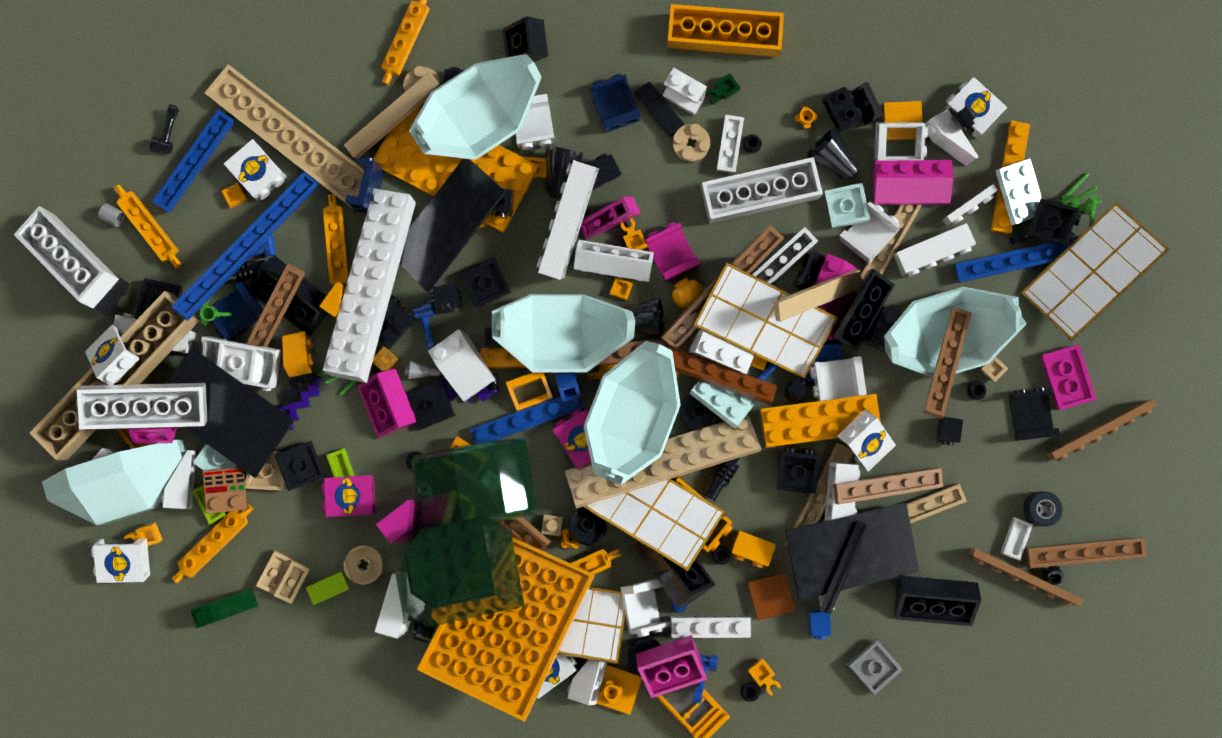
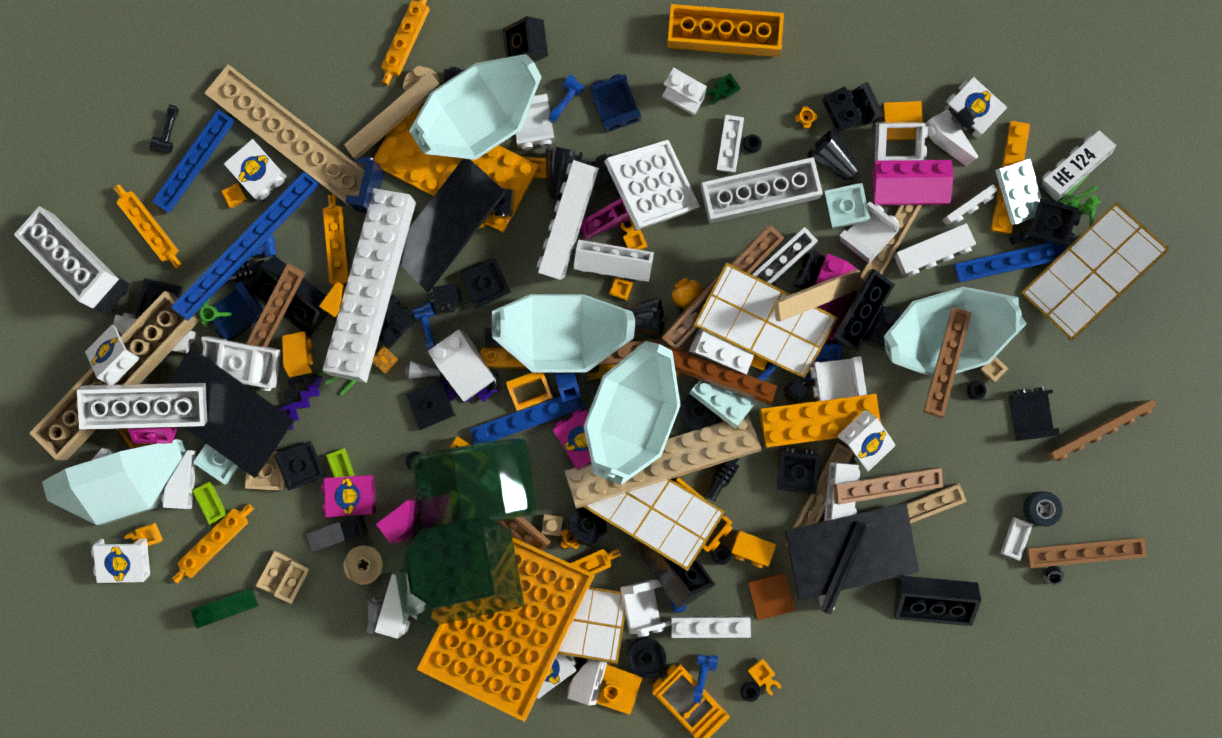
light grey beam [98,203,125,227] -> none
medium nougat slope [203,467,247,514] -> none
lime tile [306,571,350,605] -> none
dark pink slope [357,369,416,439] -> none
black plate [411,617,435,643] -> none
black tile [635,81,685,137] -> none
dark pink slope [636,635,707,698] -> none
dark pink panel [646,223,700,283] -> none
tan plate [672,124,710,163] -> none
blue brick [808,610,831,639] -> none
light grey plate [847,639,903,695] -> none
black brick [936,417,963,446] -> none
medium nougat plate [968,548,1084,608] -> none
dark pink plate [1040,345,1097,411] -> none
none -> black slope [307,515,368,552]
none -> light grey cone [366,597,384,634]
none -> blue brick [548,74,585,123]
none -> white plate [604,140,700,230]
none -> white brick [1041,130,1116,202]

